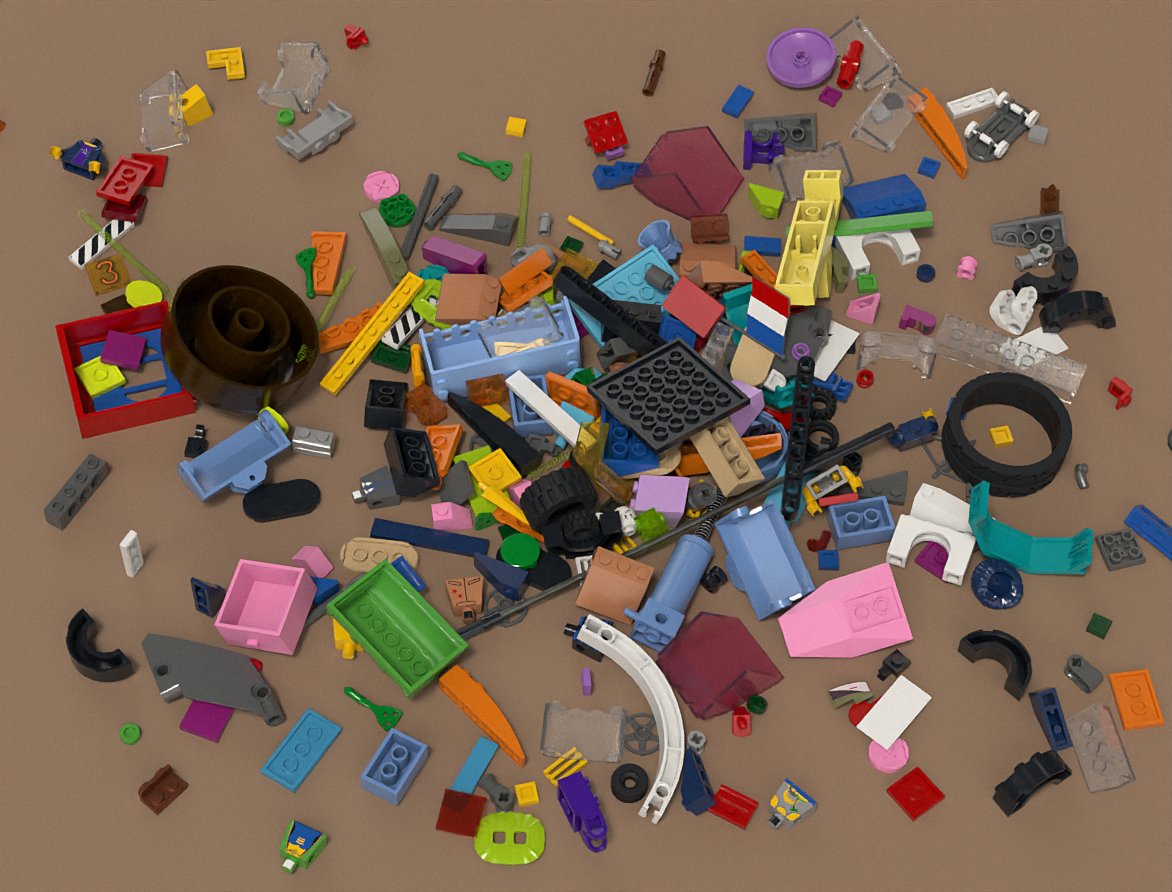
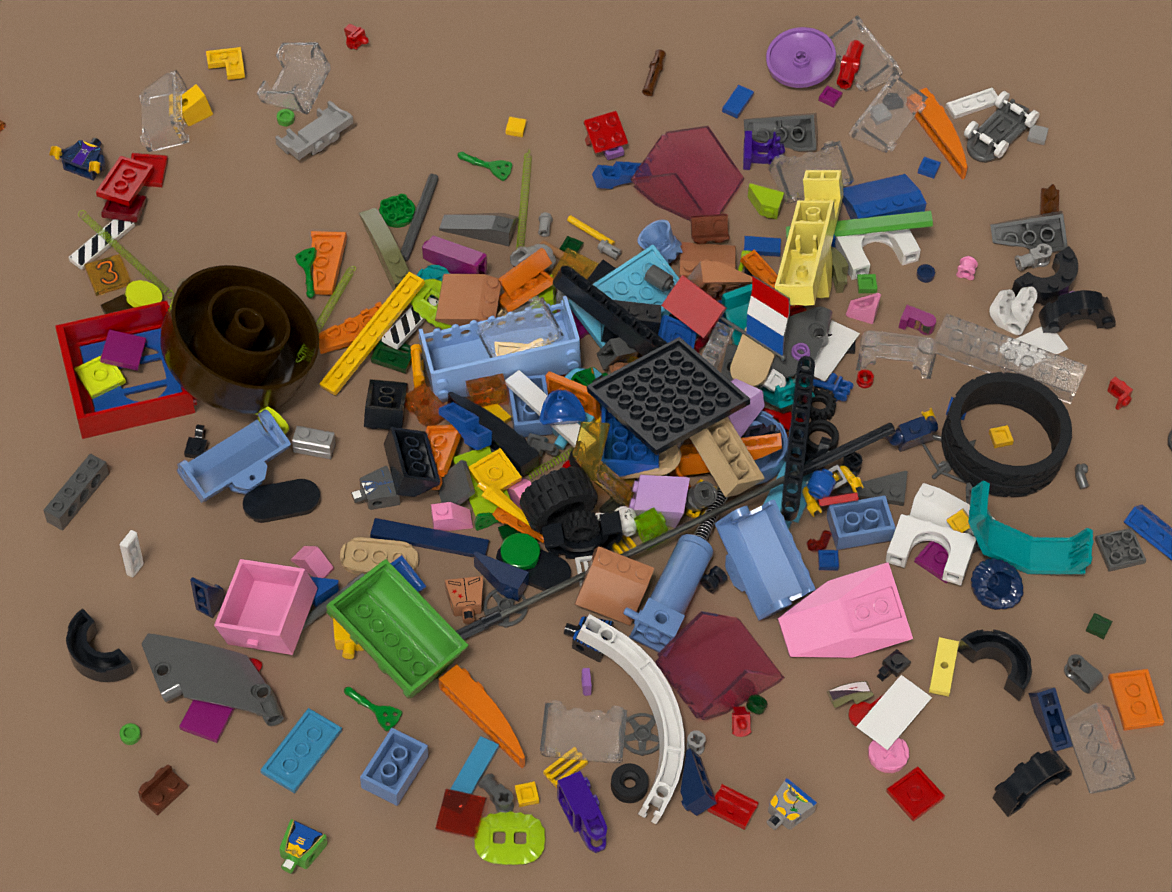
bright pink tile [363,171,400,203] -> none
dark grey pin [423,185,462,230] -> none
none -> blue slope [439,402,492,450]
none -> blue hat [540,390,586,425]
none -> blue head [807,469,836,499]
none -> light yellow tile [929,637,959,697]
none -> yellow tile [946,508,970,533]

